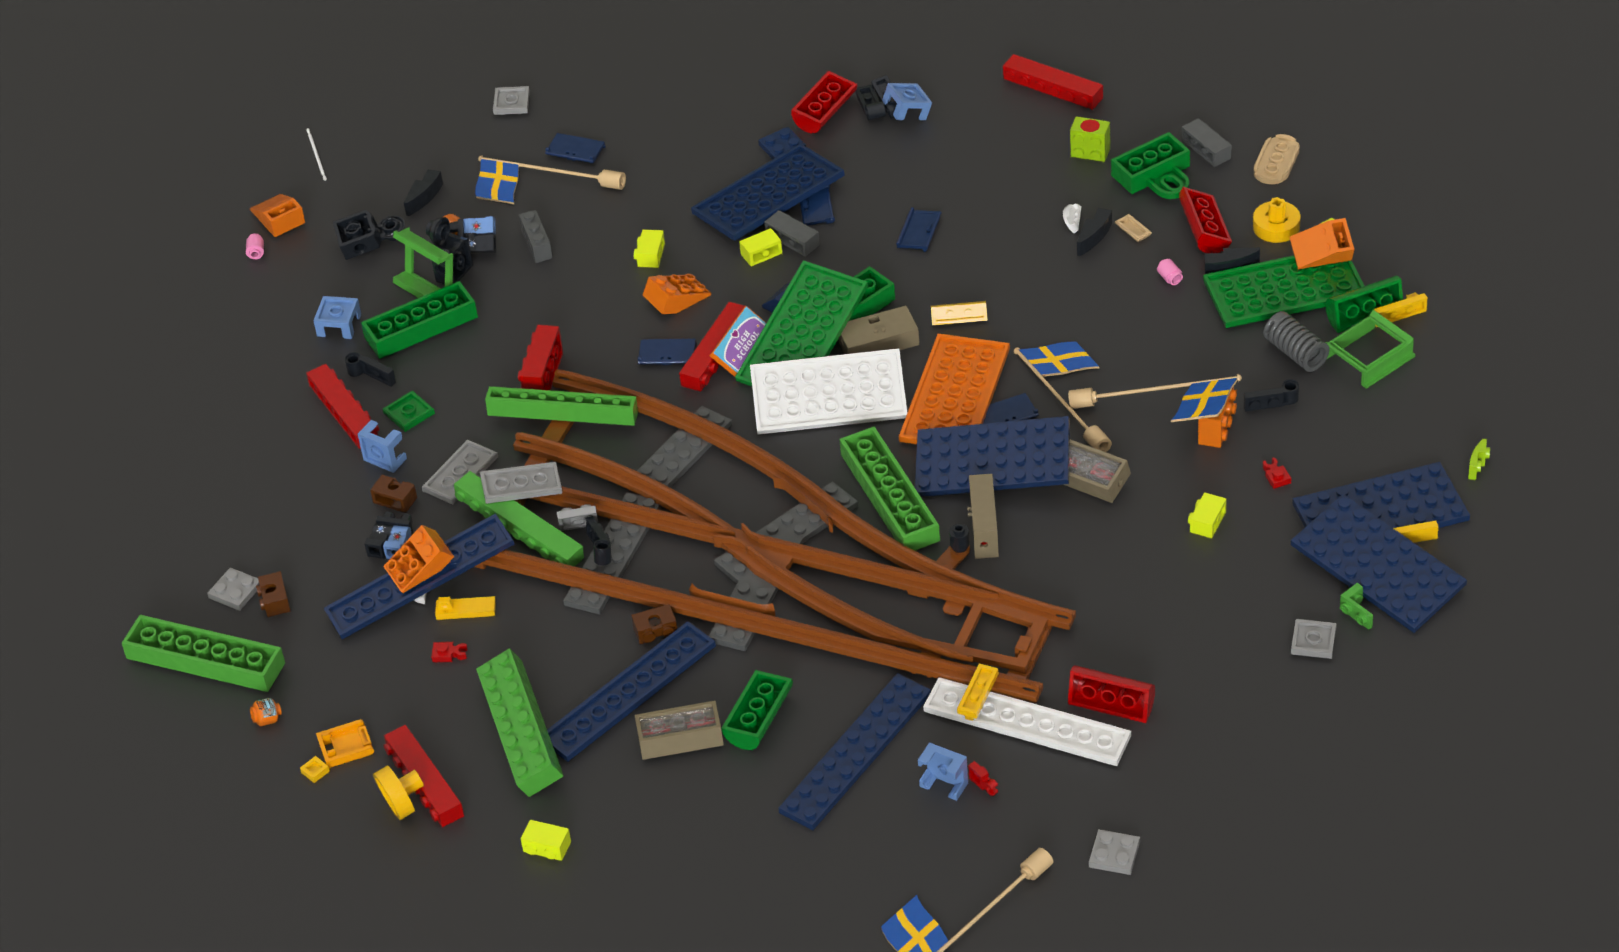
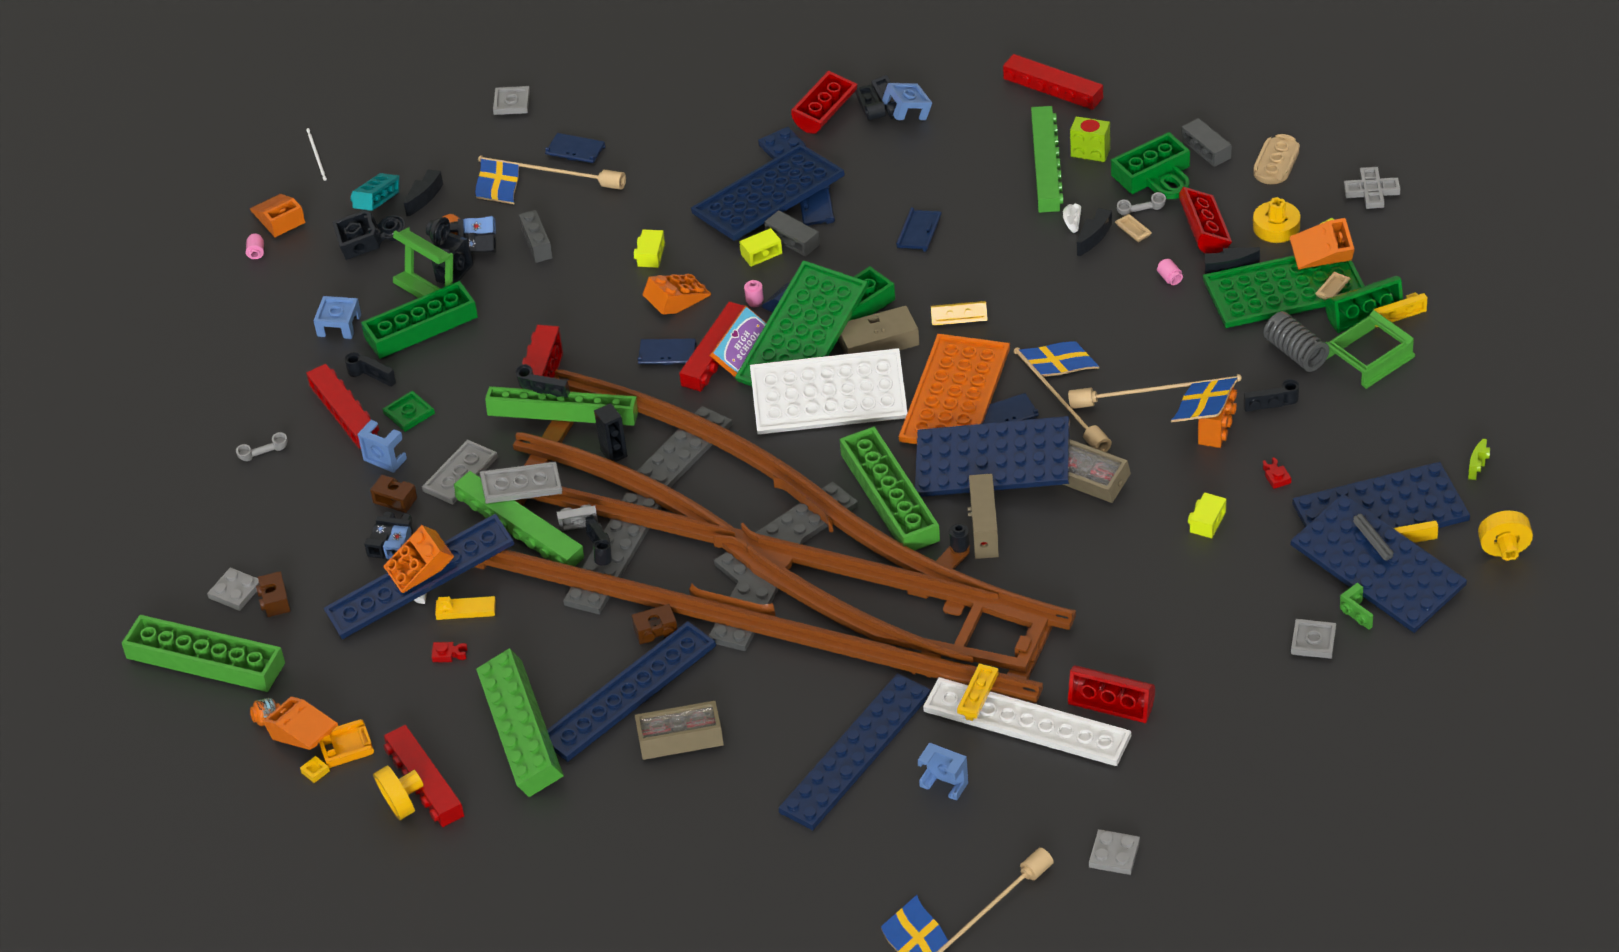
neon yellow brick [521,820,571,861] -> none
green brick [721,670,793,750] -> none
red plate [968,761,998,796] -> none
none -> light grey bar [236,432,288,461]
none -> orange slope [263,697,338,750]
none -> teal brick [351,173,399,211]
none -> black plate [515,364,570,398]
none -> black brick [594,403,628,462]
none -> bright pink brick [744,280,764,307]
none -> bright green brick [1031,106,1063,213]
none -> light grey bar [1117,192,1166,216]
none -> tan tile [1316,272,1350,300]
none -> light grey plate [1344,167,1400,209]
none -> dark grey axle [1353,514,1394,561]
none -> yellow piece [1478,511,1533,561]

